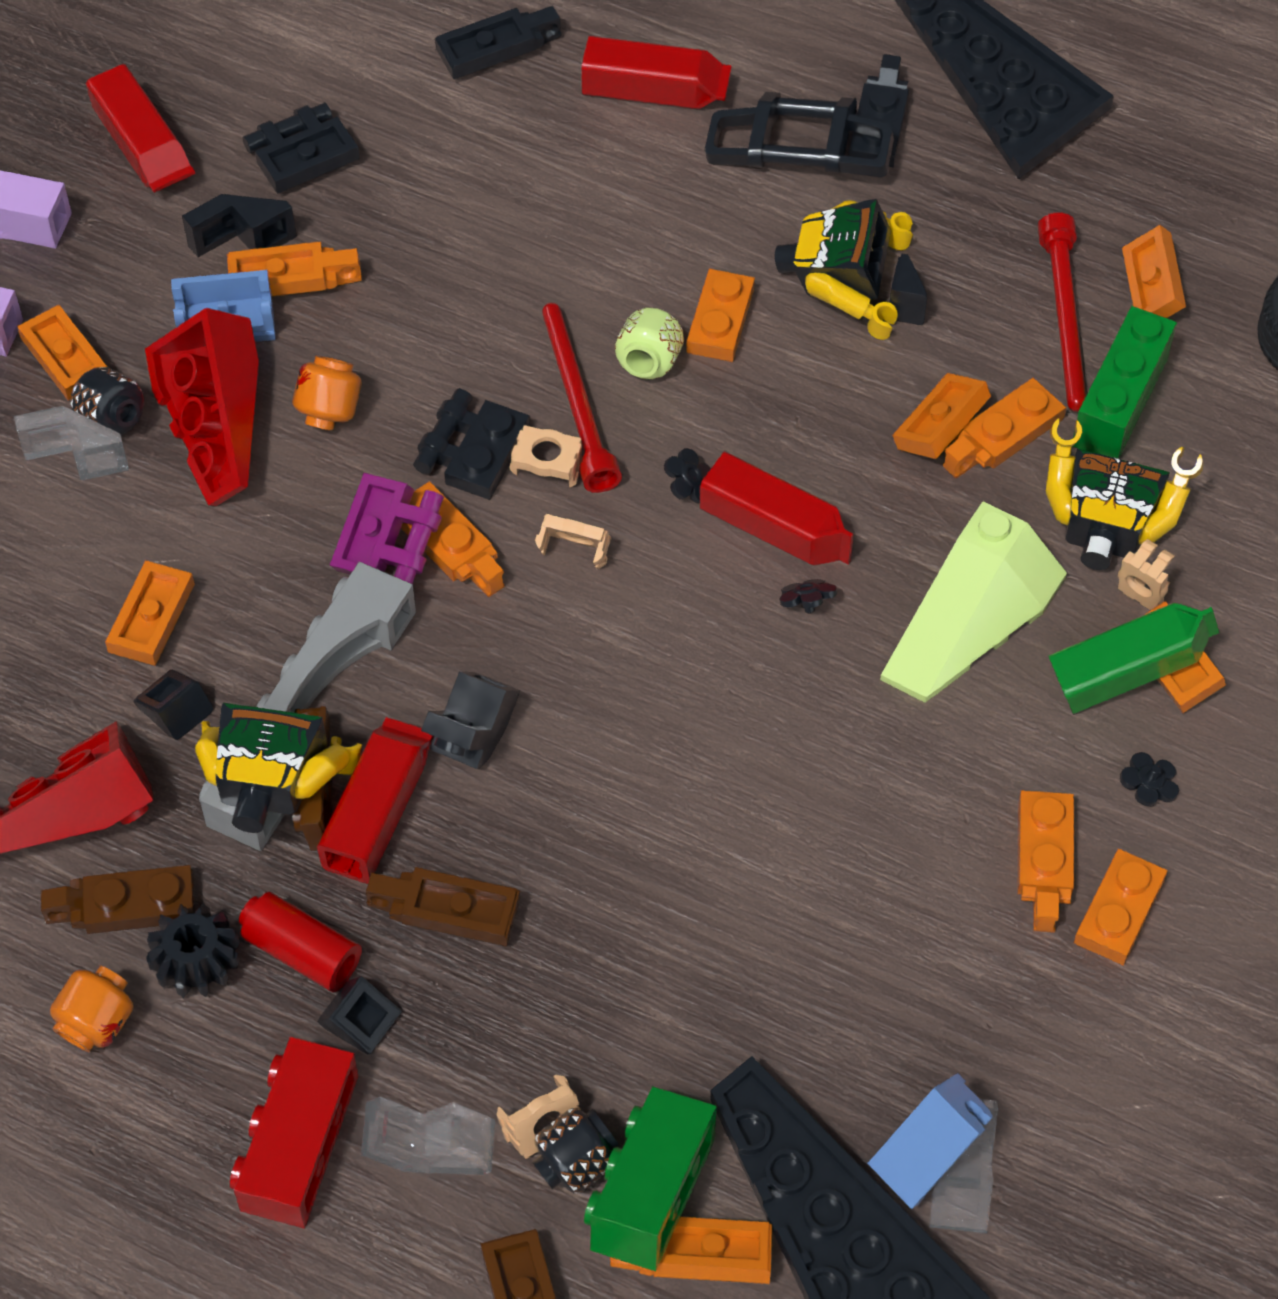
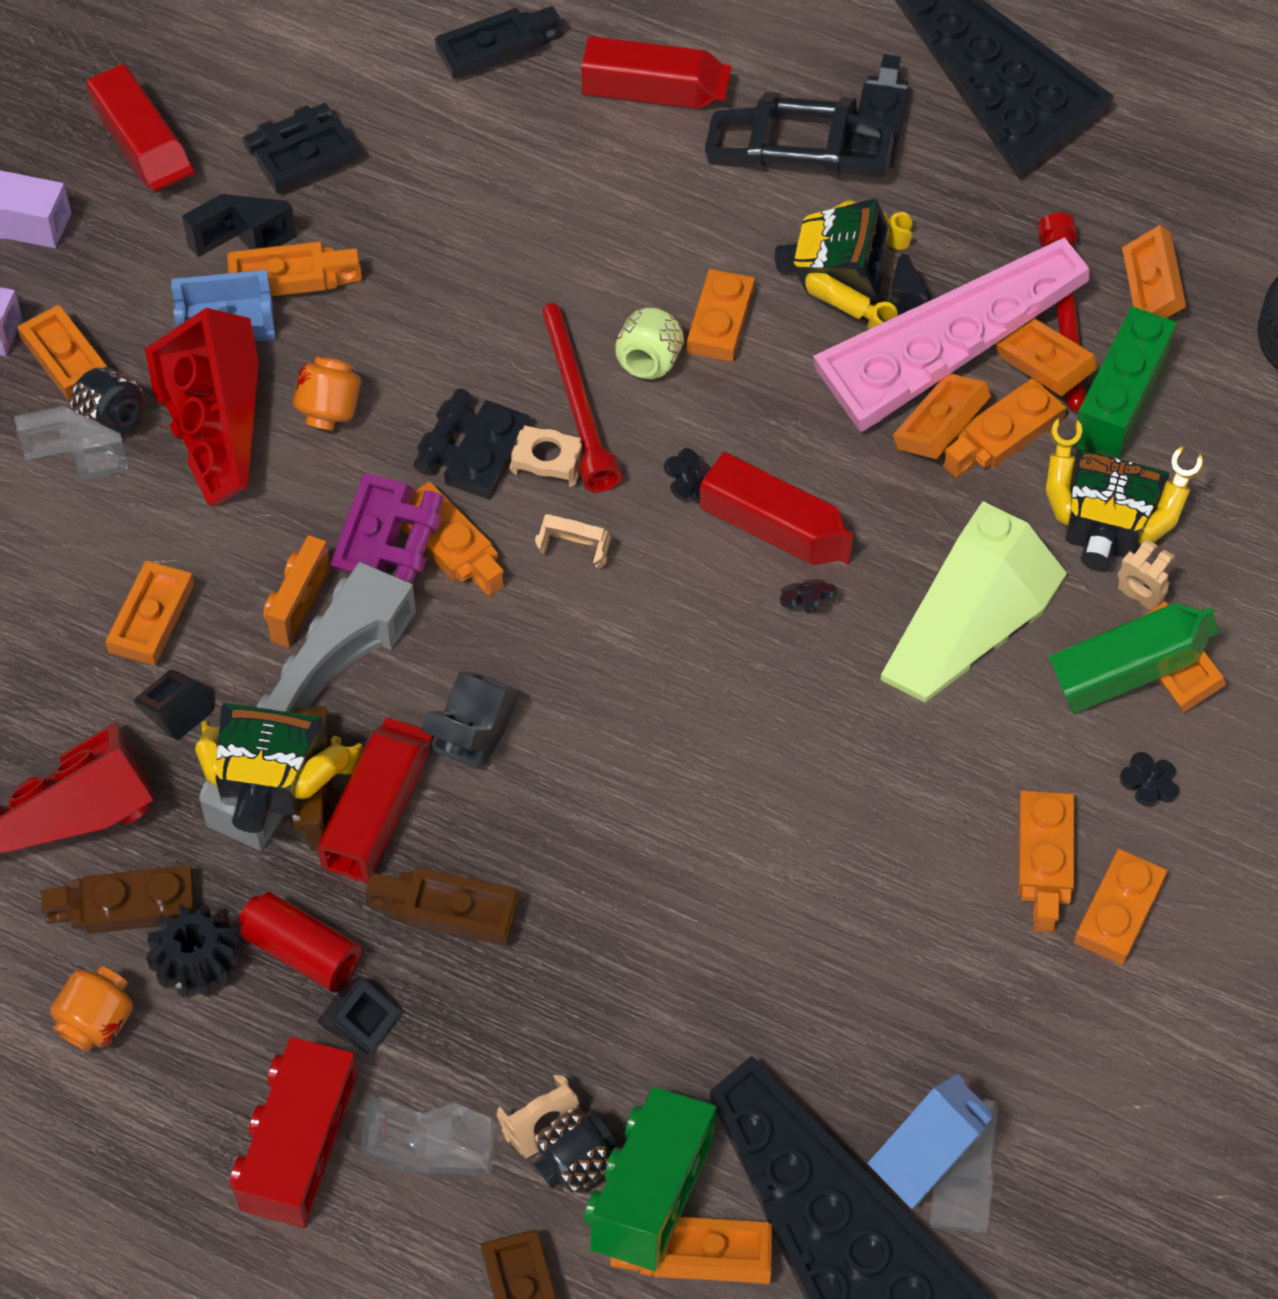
none -> orange plate [263,535,331,648]
none -> bright pink wing [813,237,1089,432]
none -> orange plate [995,318,1098,396]

